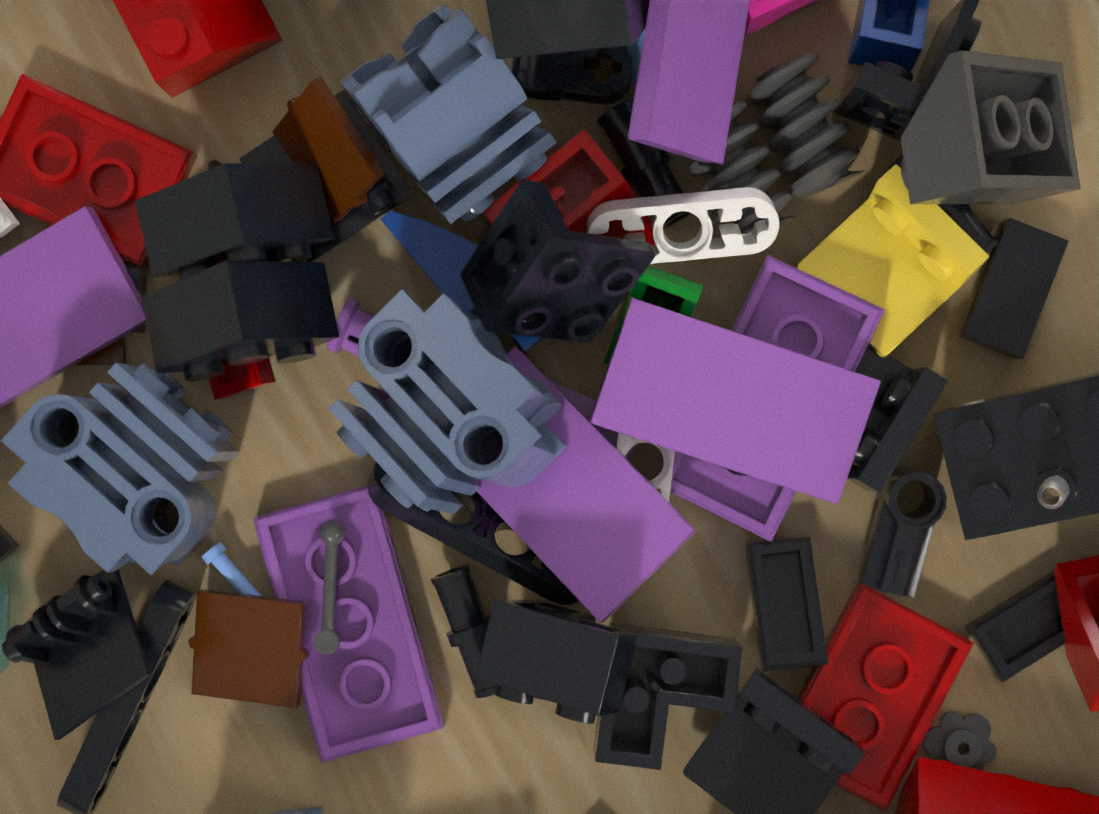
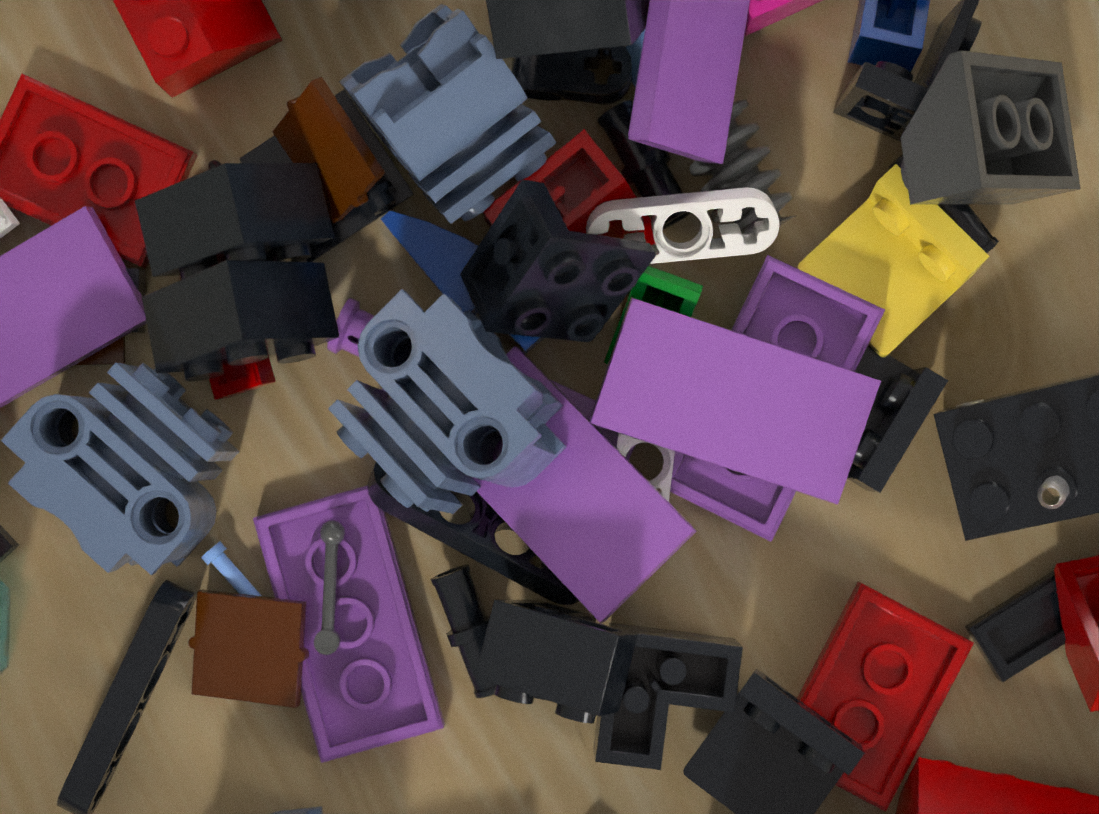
black hinge [2,569,151,740] -> none
black tile [745,537,828,673] -> none
dark grey piece [748,52,866,198] -> none
black piece [858,466,947,598] -> none
dark grey plant [922,711,997,771] -> none
black tile [959,218,1069,360] -> none

